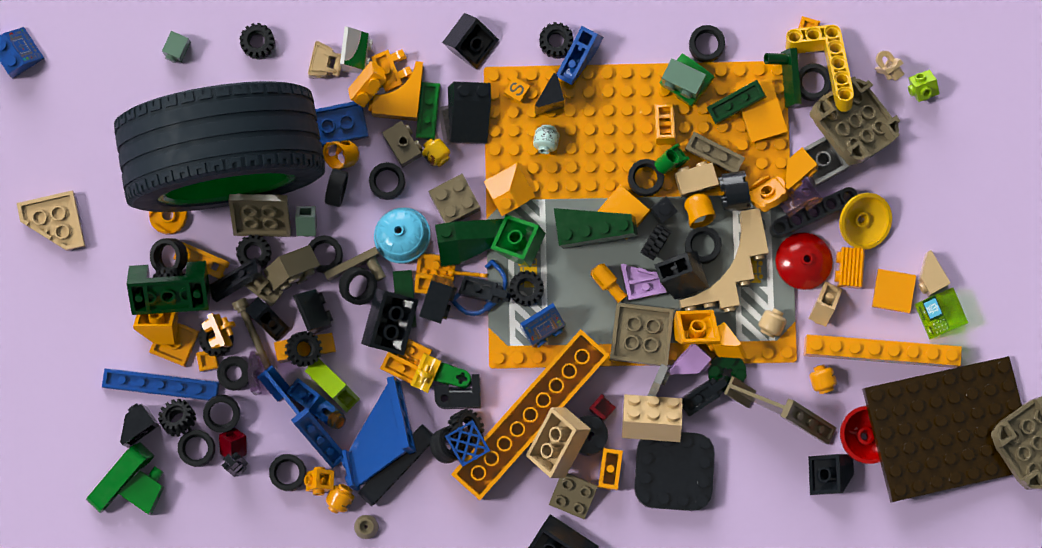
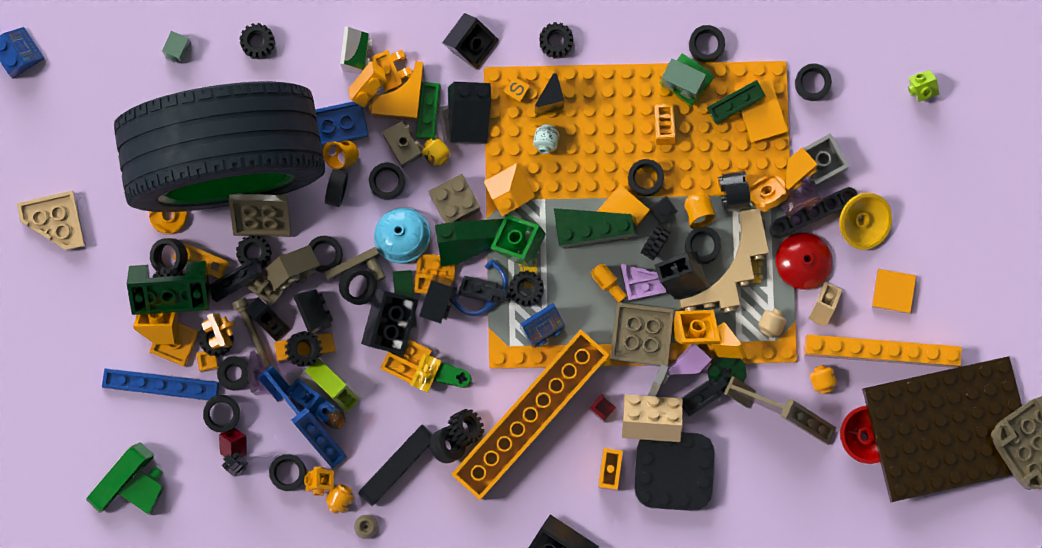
black slope [120,403,160,448] -> none
black tyre [158,399,196,437] -> none
black tyre [177,430,215,467] -> none
sand green brick [295,206,317,237] -> none
tan piece [308,41,341,79] -> none
blue piece [341,376,416,491] -> none
black piece [434,374,481,409] -> none
blue window [445,420,490,467] -> none
light orange hinge [448,269,488,278] -> none
tan brick [525,407,591,478] -> none
dark tan hinge [549,473,598,519] -> none
blue slope [557,26,604,85] -> none
black brick [579,415,608,456] -> none
green piece [654,143,690,174] -> none
tan brick [675,161,719,198] -> none
dark tan plate [685,132,745,173] -> none
dark green piece [764,48,802,108] -> none
yellow beam [785,25,854,112] -> none
light orange tile [798,16,820,28] -> none
black slope [808,454,854,495] -> none
dark tan plate [810,76,900,166] -> none
light orange brick [834,247,865,289] -> none
tan hips [875,51,904,81] -> none
clear neon green slope [914,288,968,340] -> none
tan slope [918,250,950,297] -> none

